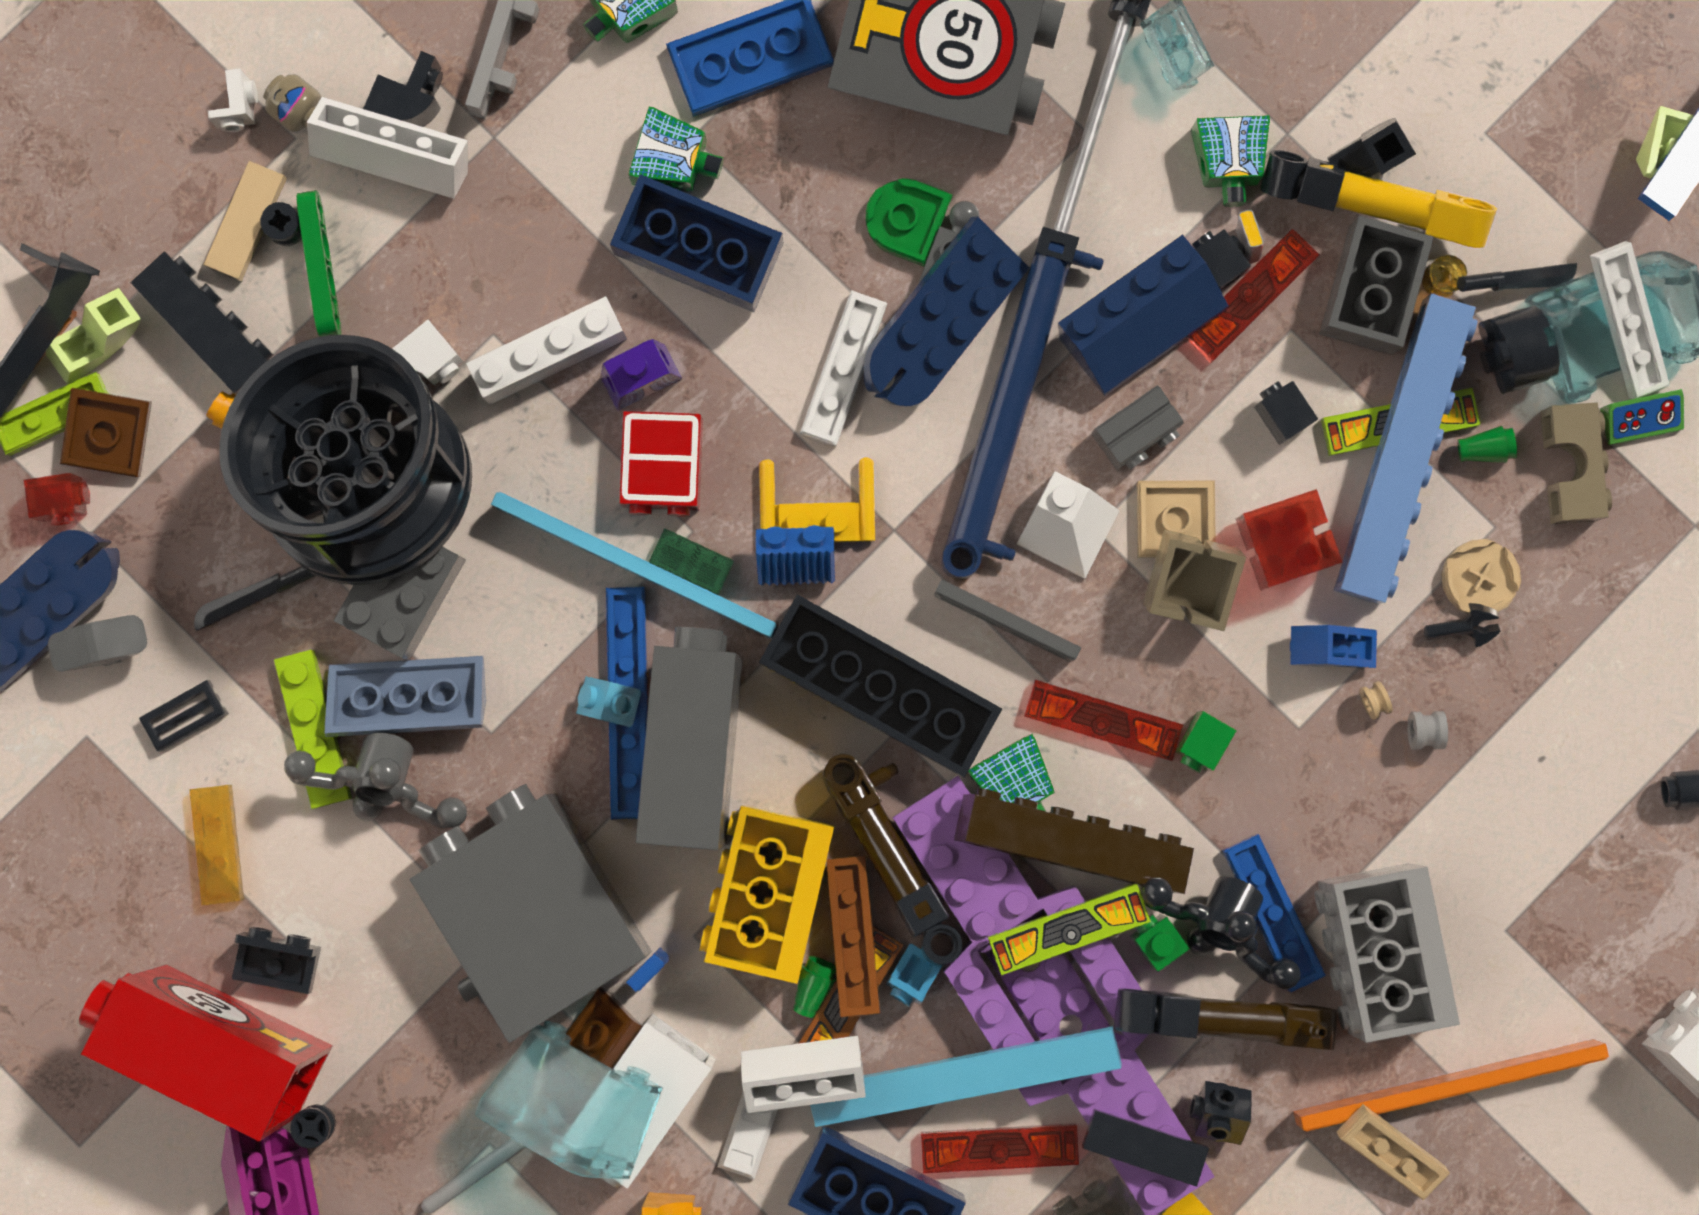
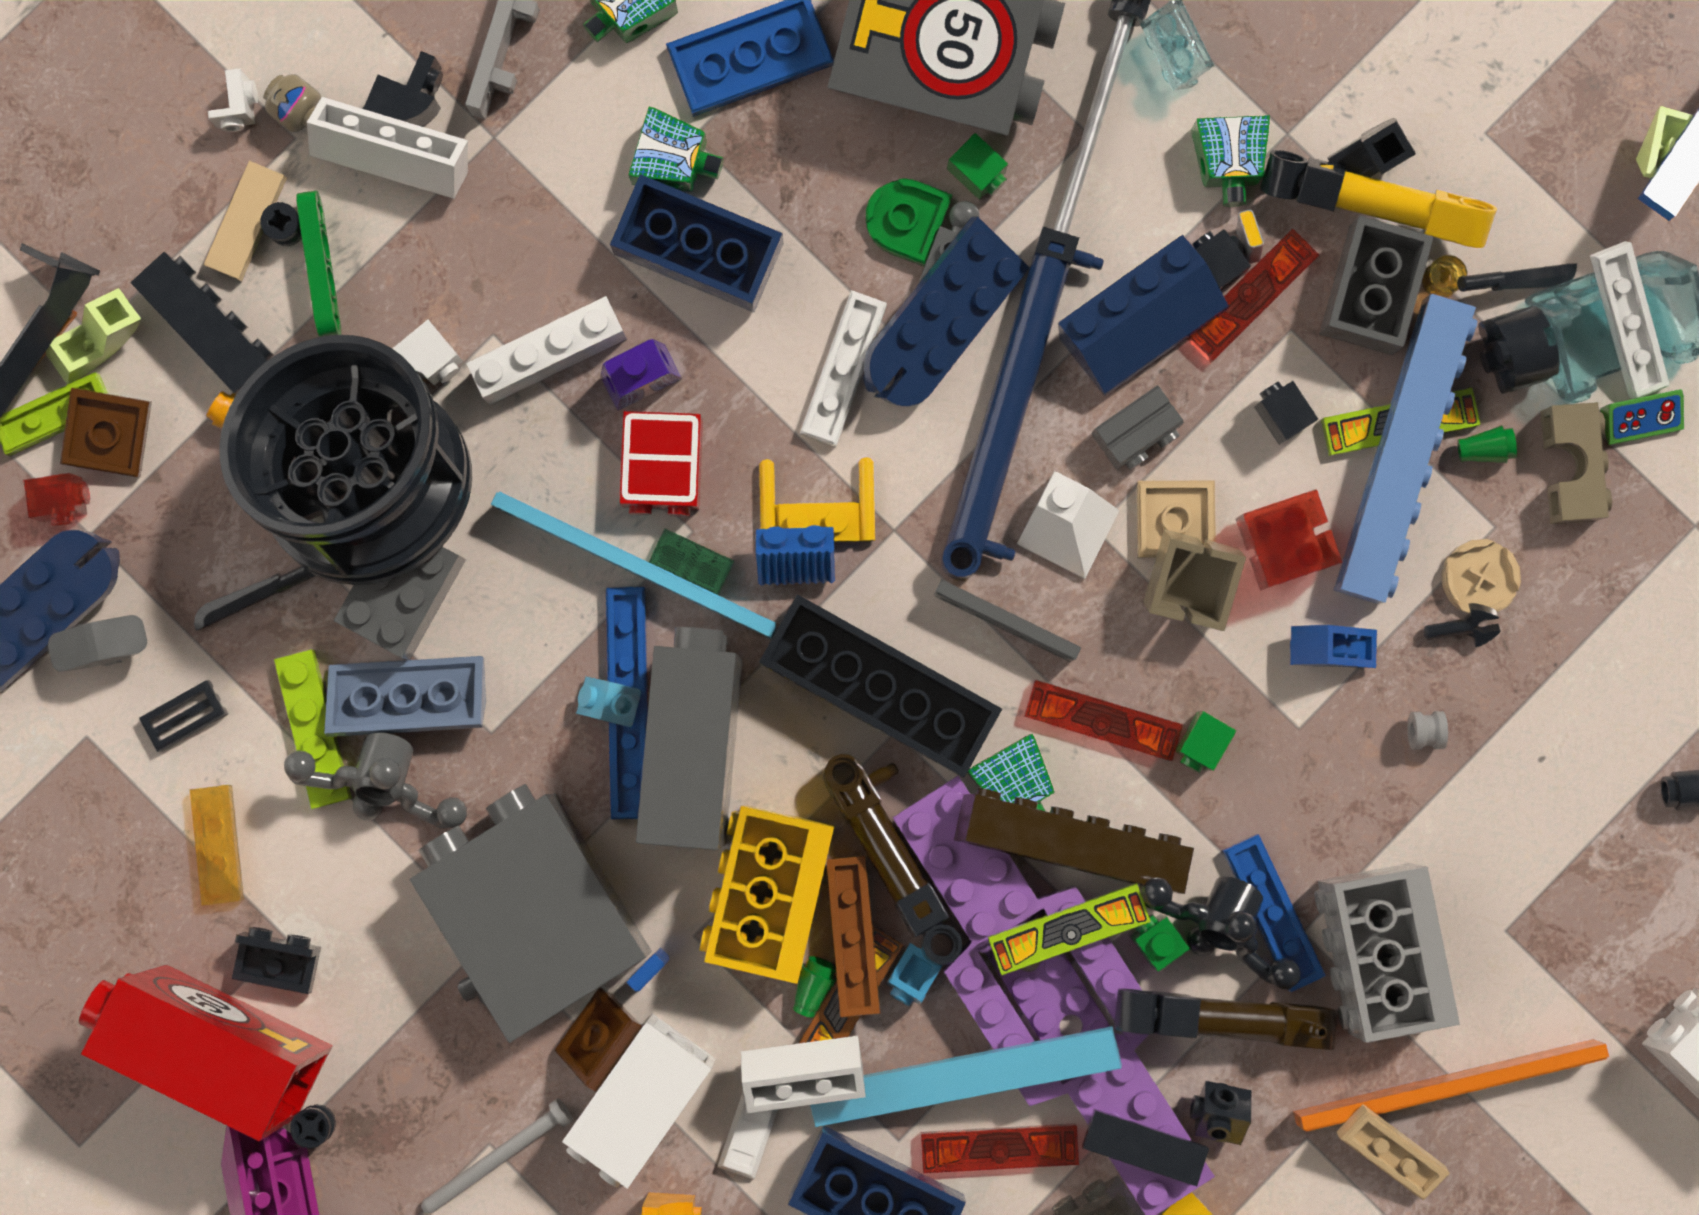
clear light blue windscreen [475,1021,663,1179] -> none
tan bush [1359,681,1393,720] -> none
none -> green brick [947,133,1008,200]

